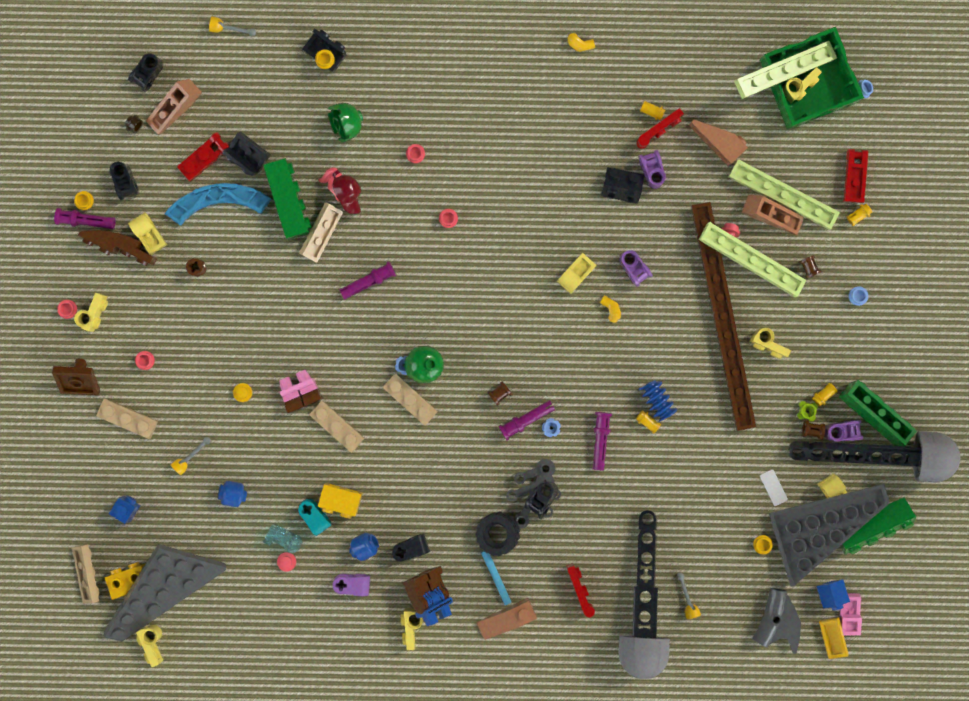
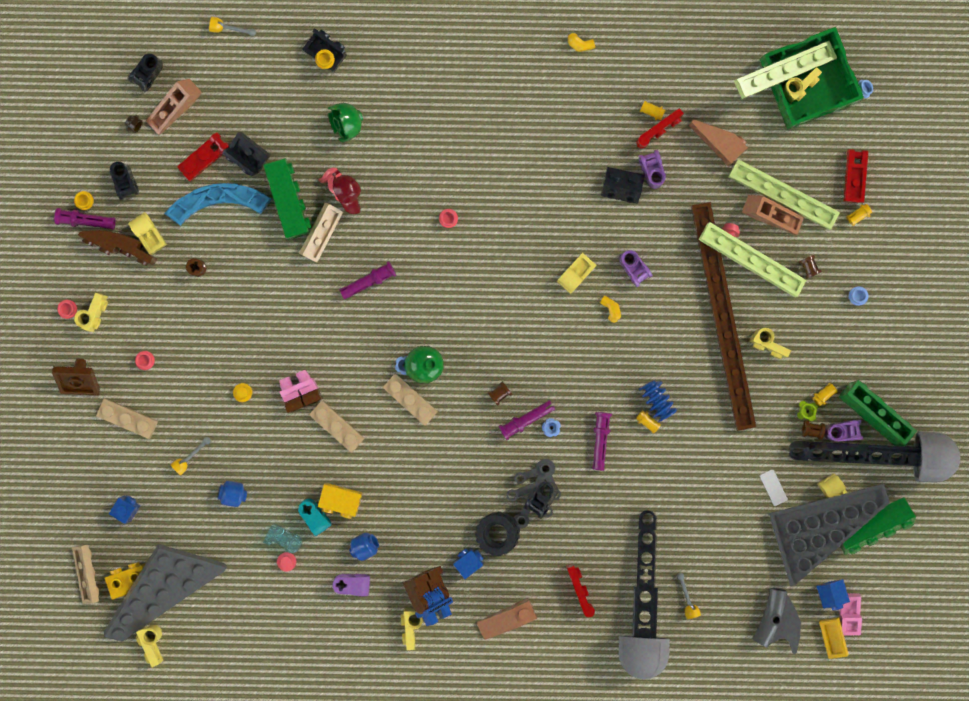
black piece [392,533,430,562] -> none
coral plate [406,144,425,163] -> none
medium azure bar [481,551,511,605] -> none
yellow plate [753,535,773,554] -> none
none -> blue brick [453,548,484,579]

